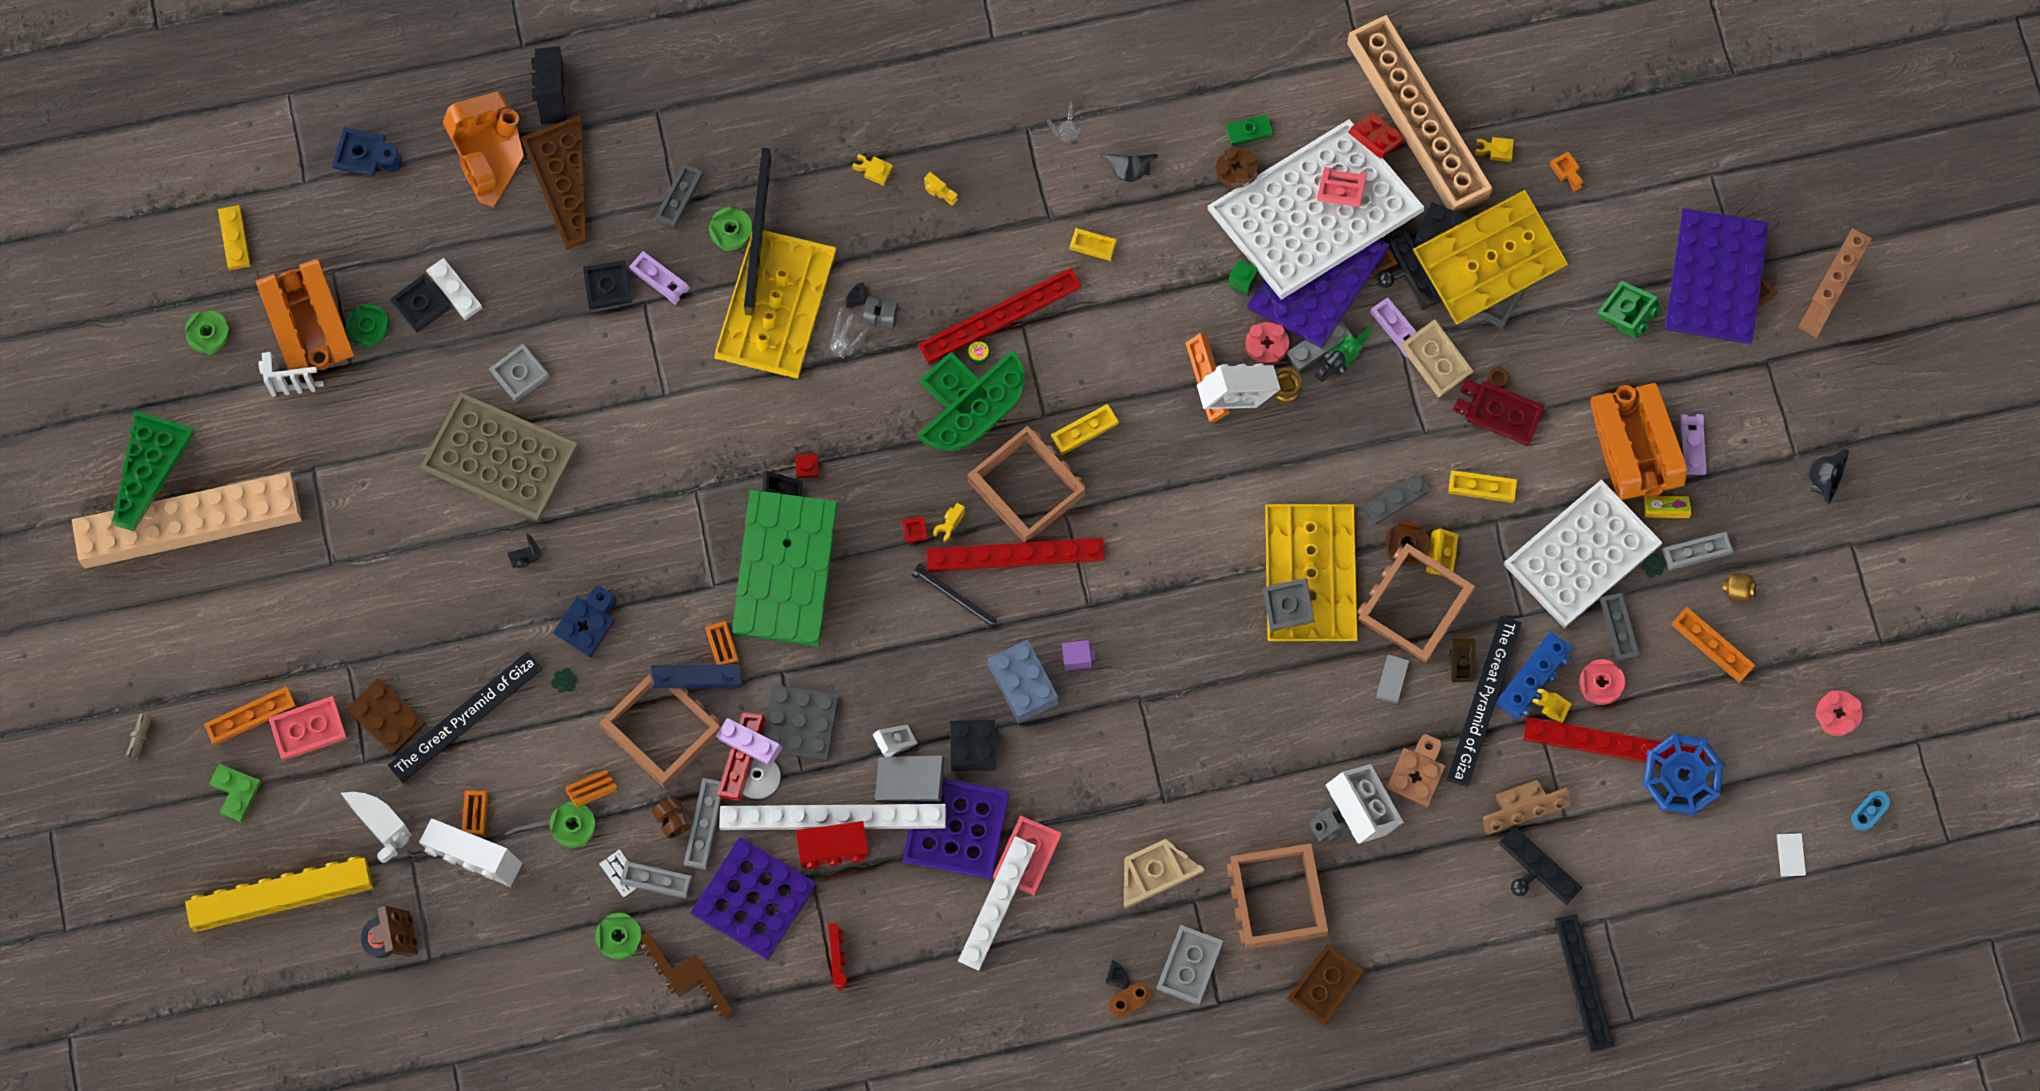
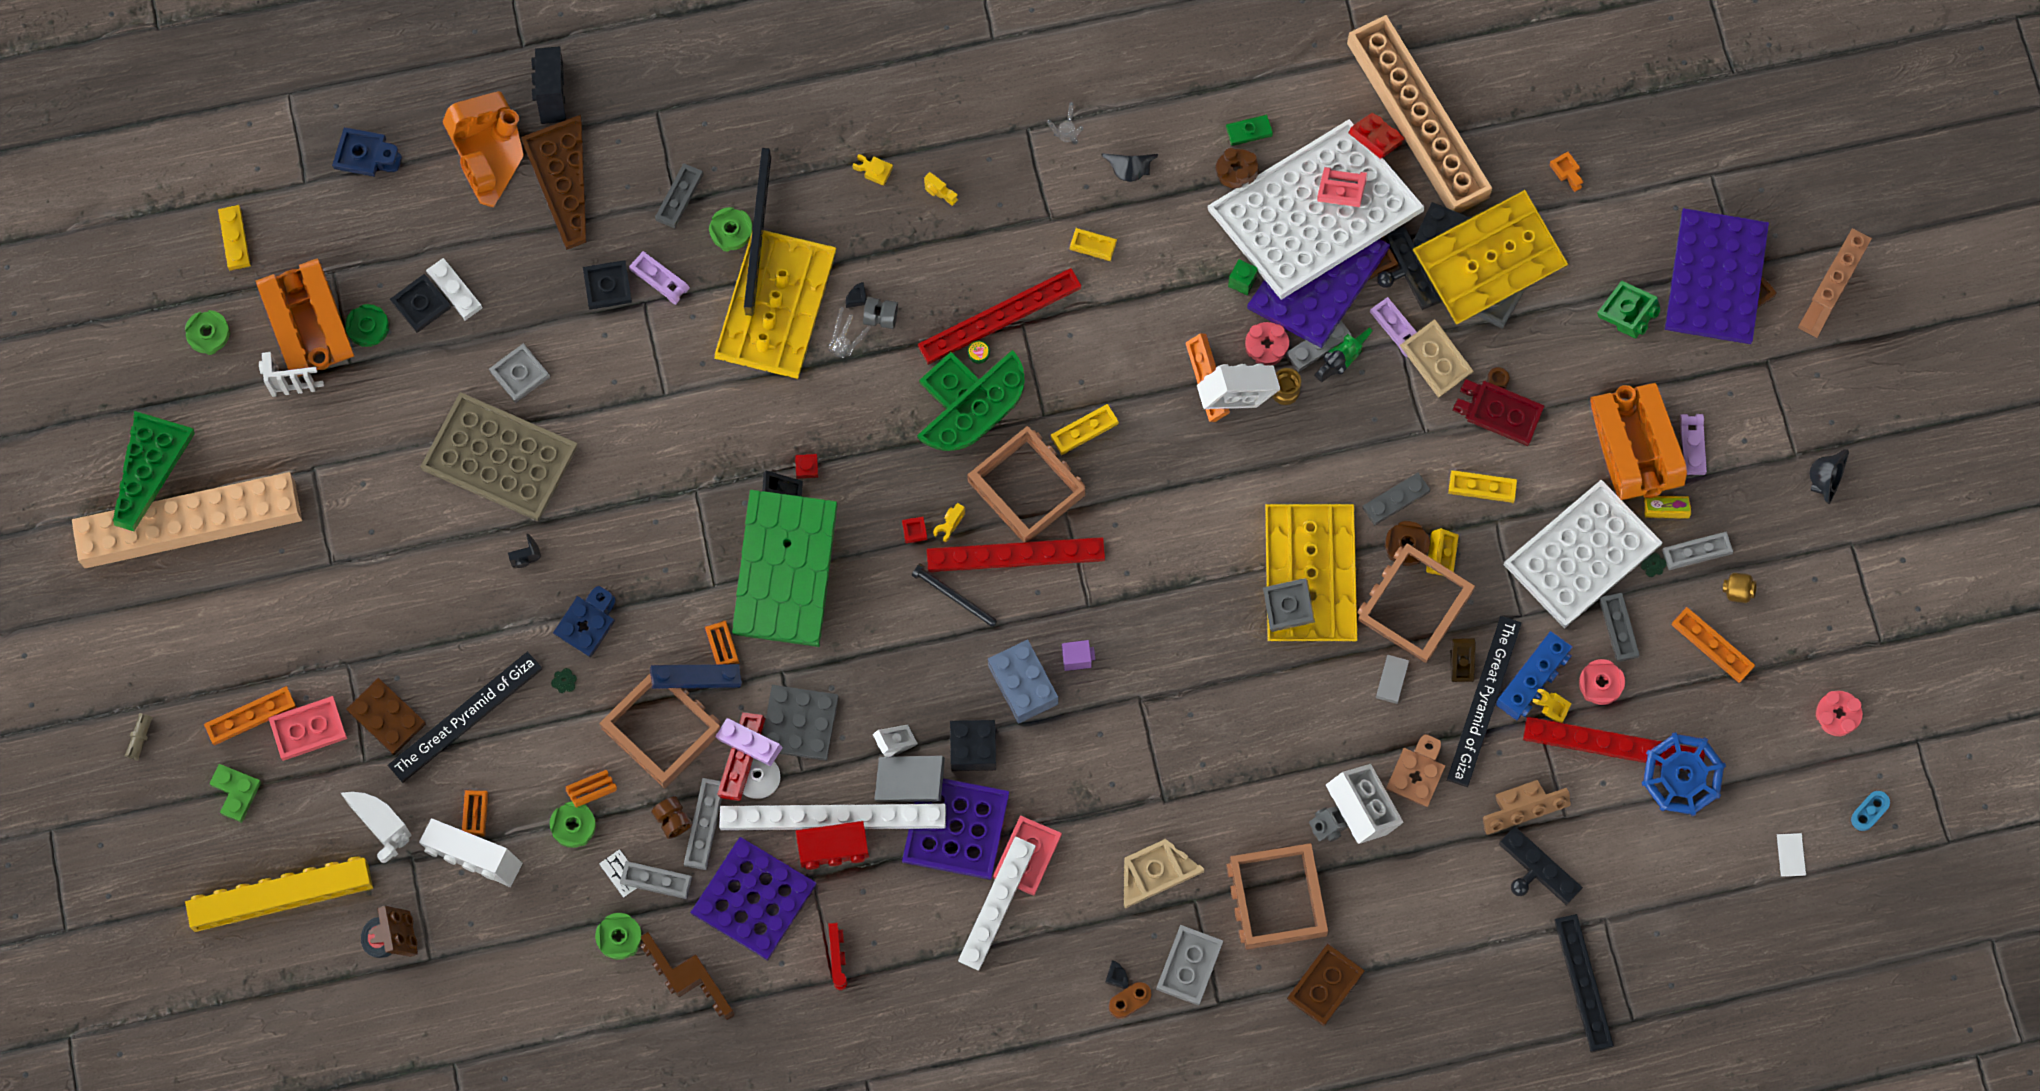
yellow plate [1475,137,1514,162] -> none

